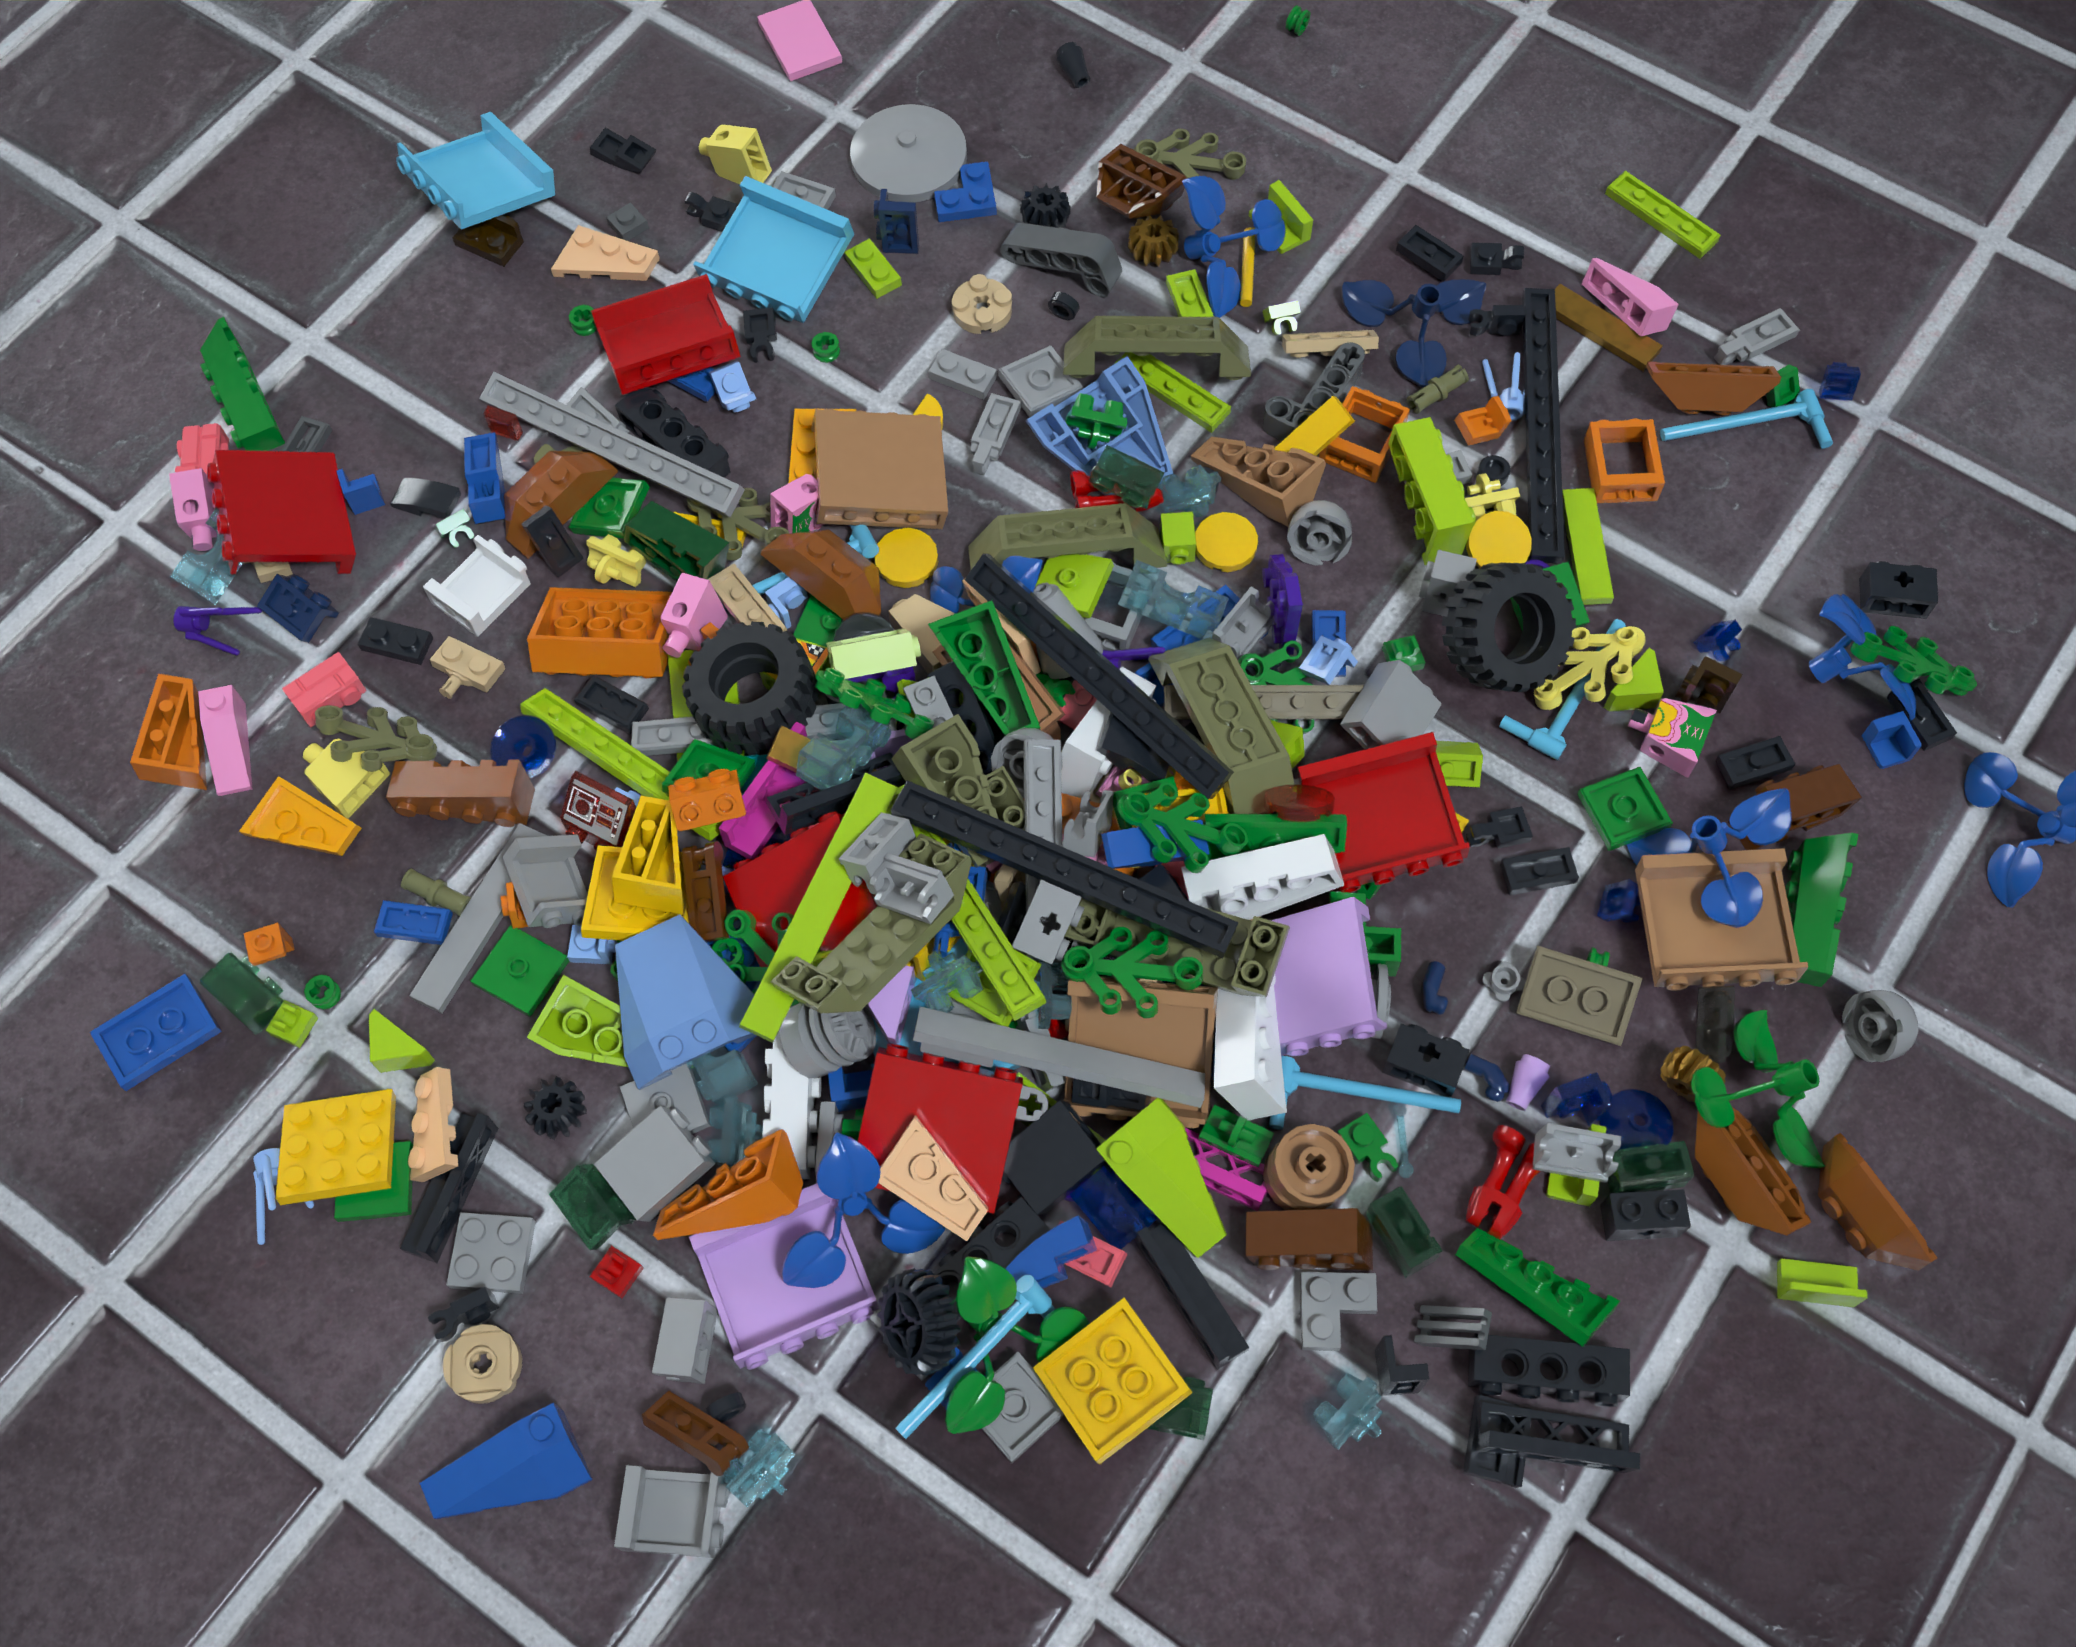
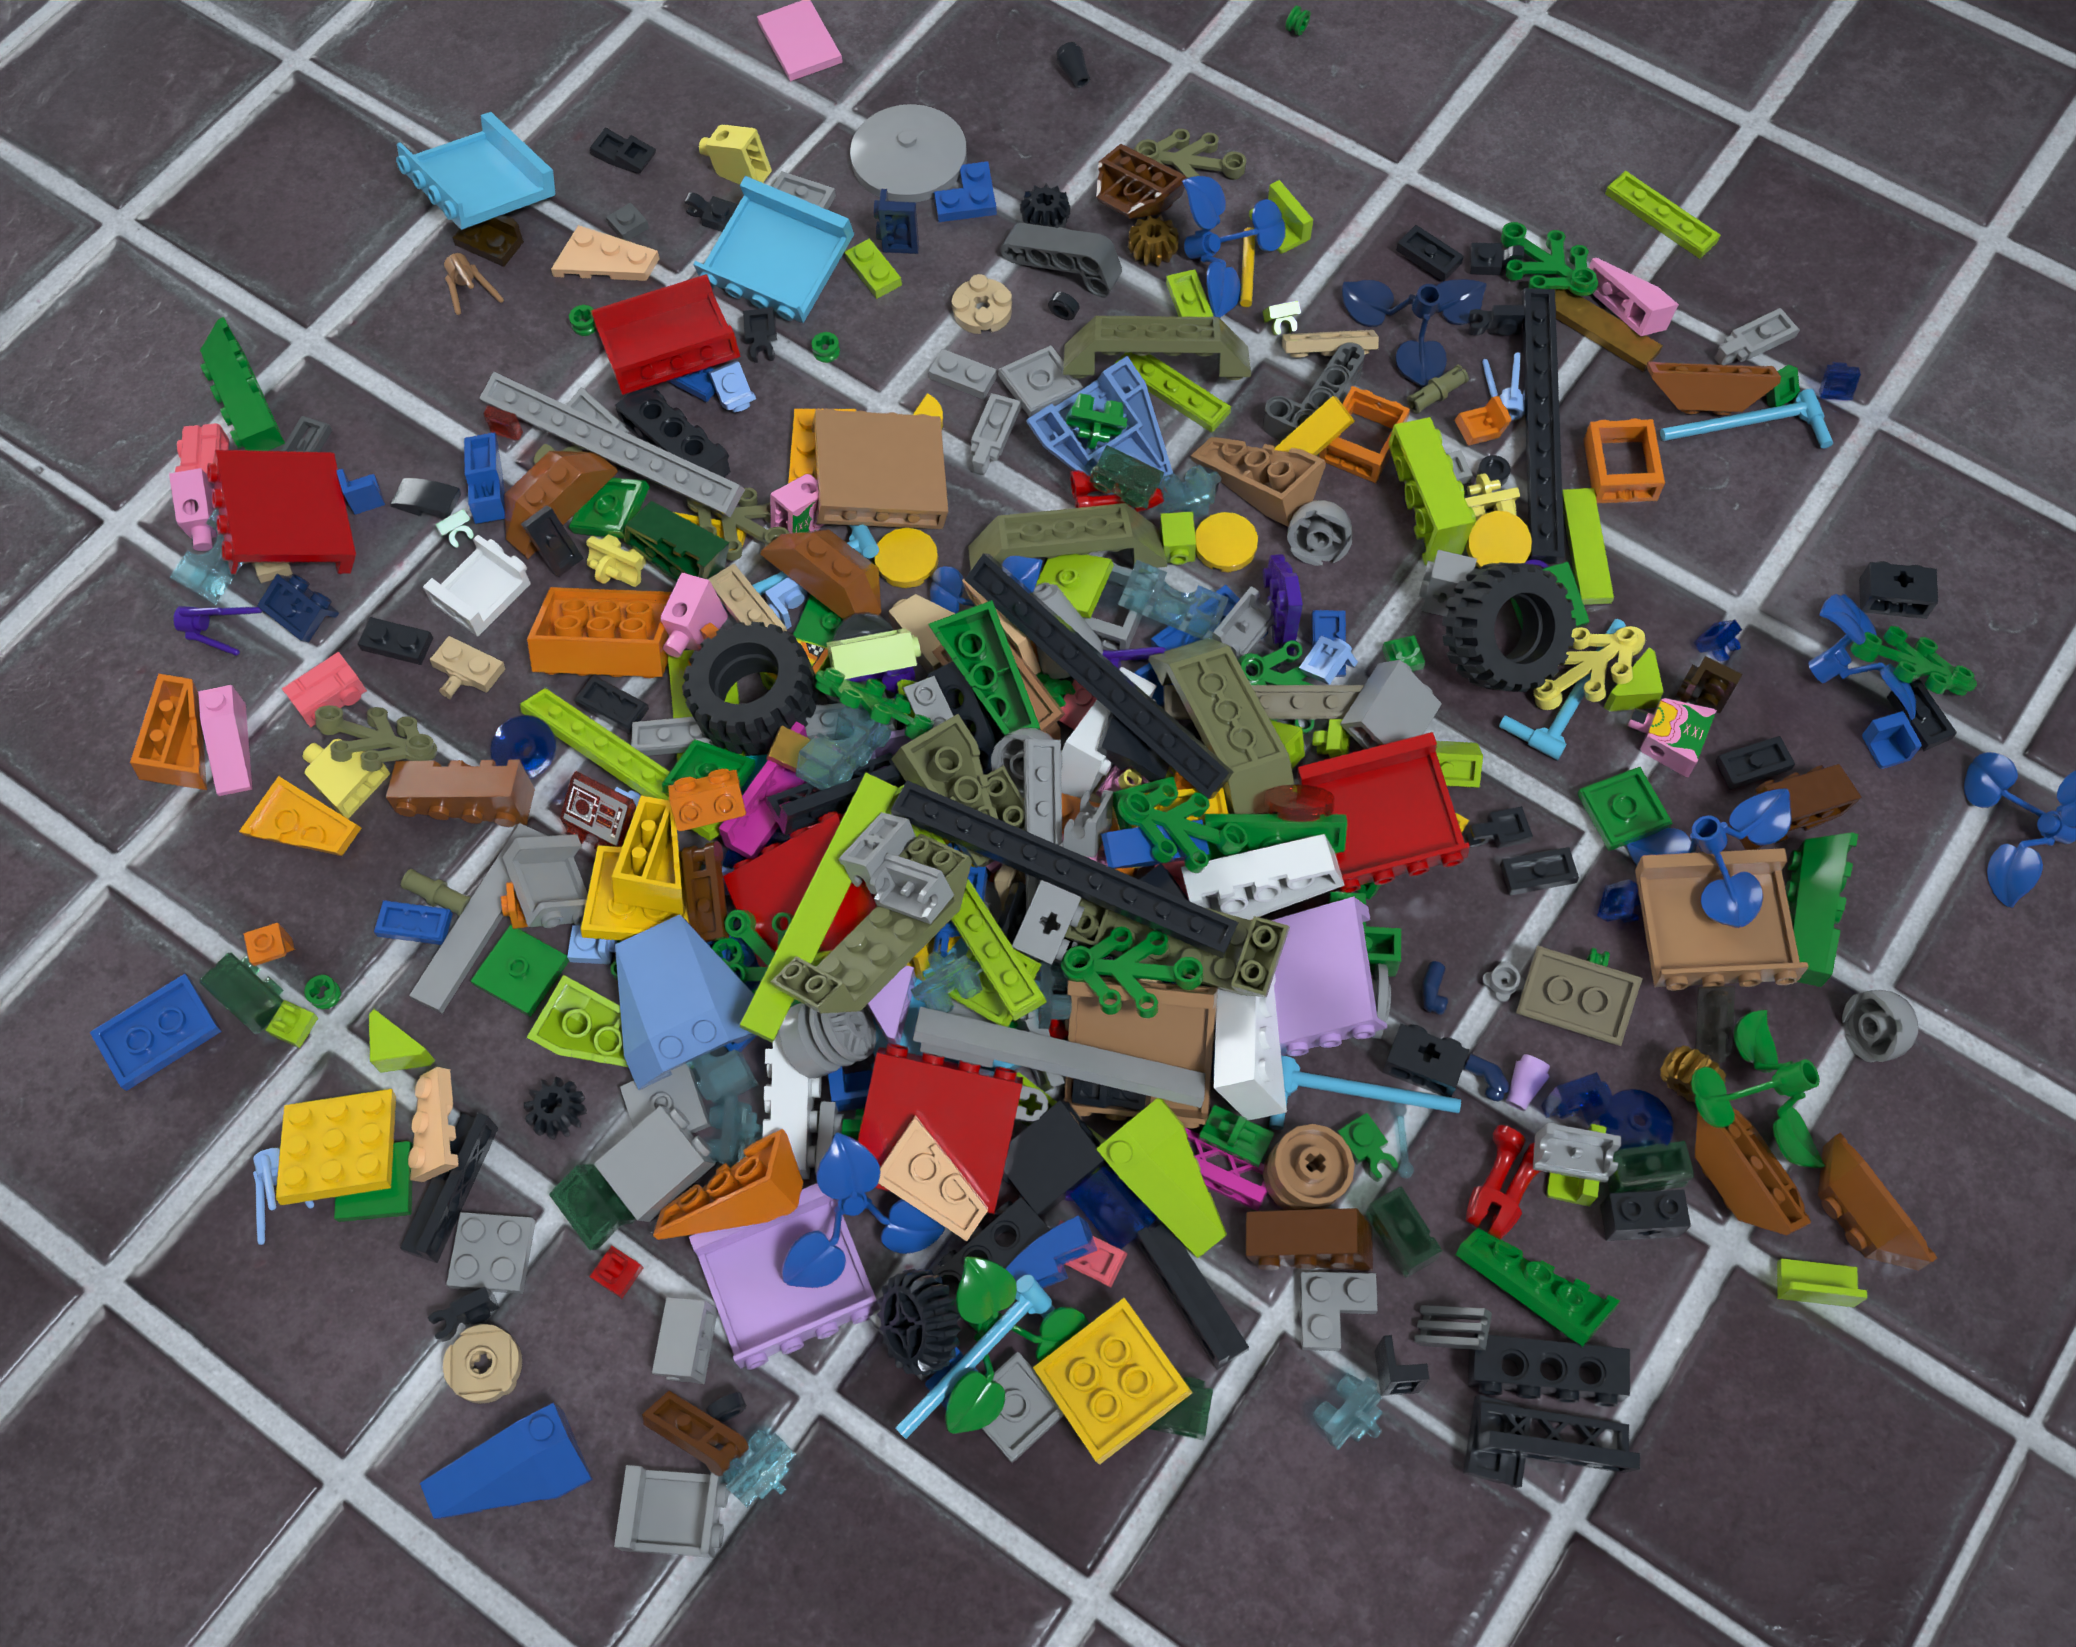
none -> medium nougat plant [444,253,504,315]
none -> lime tile [1312,719,1351,758]
none -> green plant [1501,222,1598,296]

